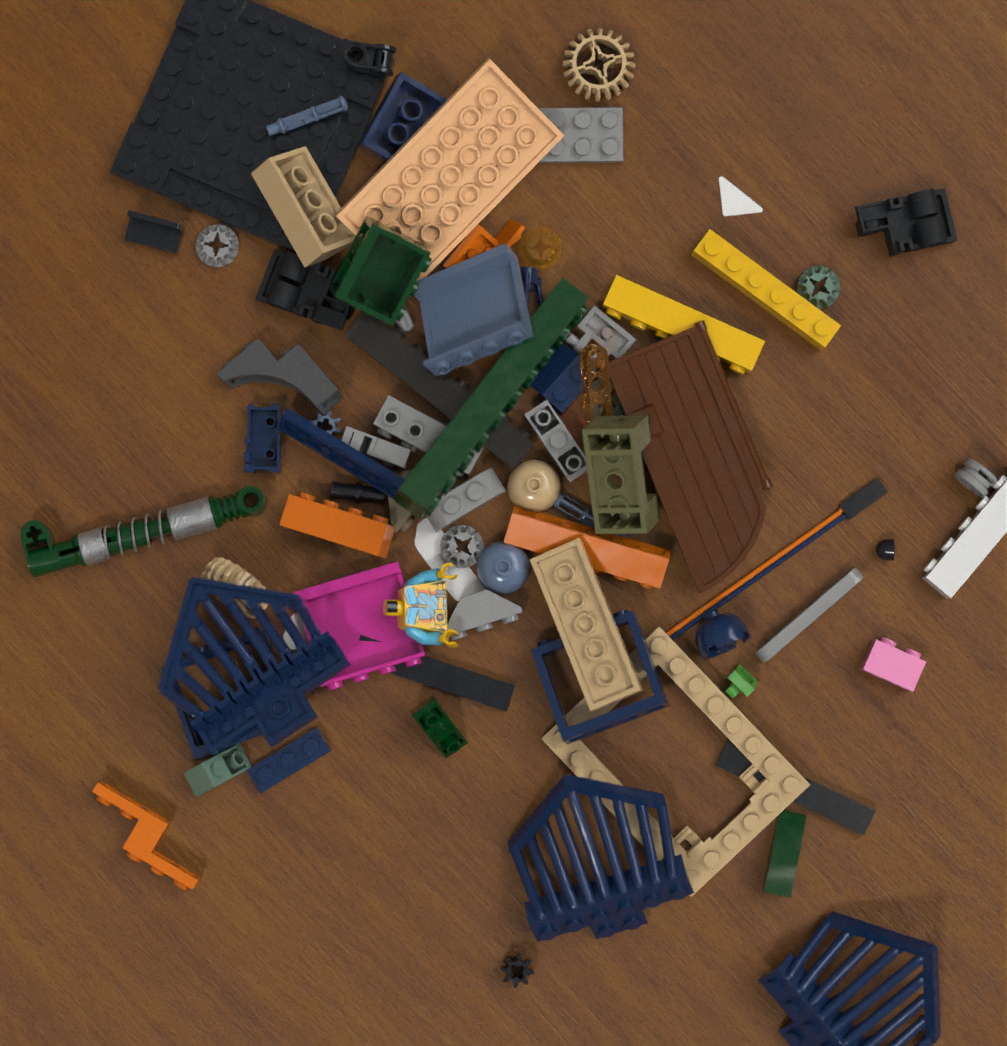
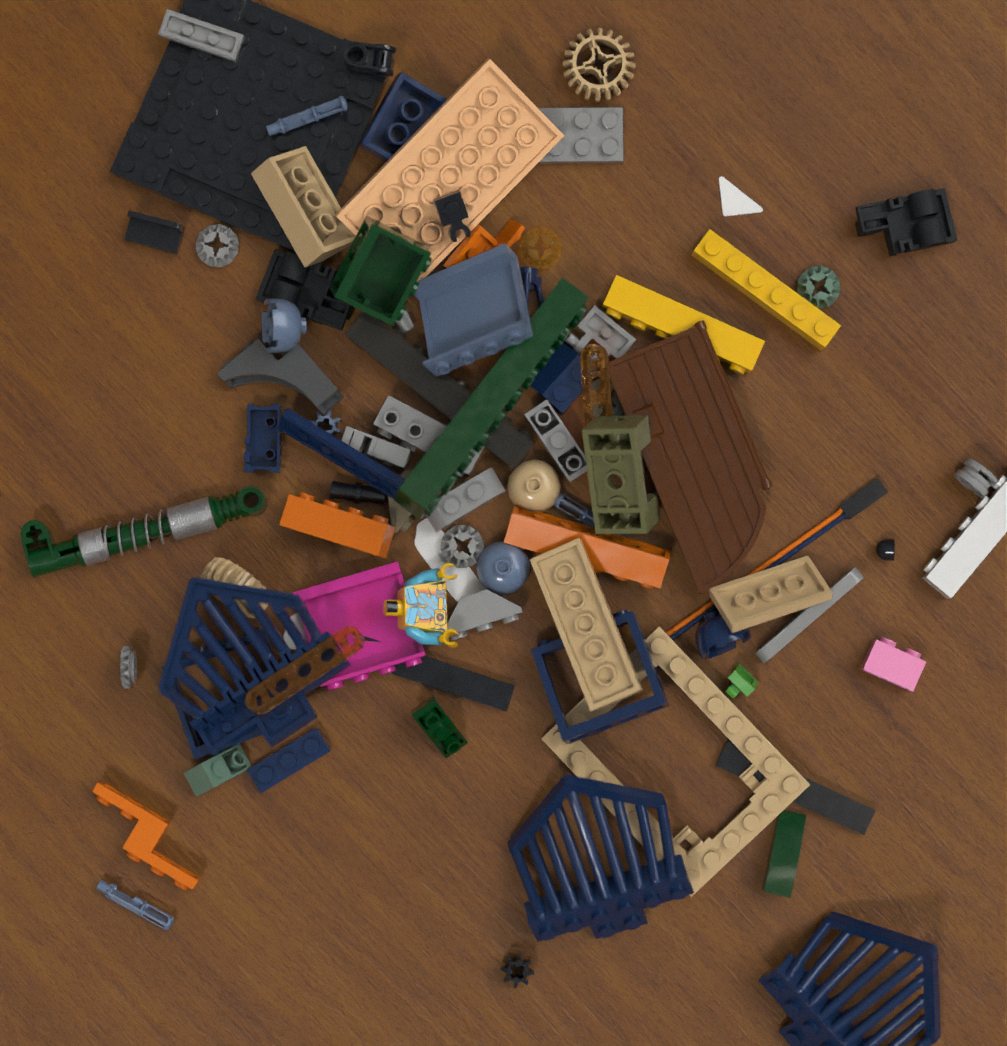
none -> sand blue piece [96,879,174,931]
none -> light grey gear [120,645,137,689]
none -> light grey tile [158,9,245,62]
none -> clear orange beam [245,626,365,715]
none -> sand blue cylinder [261,298,307,353]
none -> black plate [433,190,471,243]
none -> tan plate [709,556,832,633]

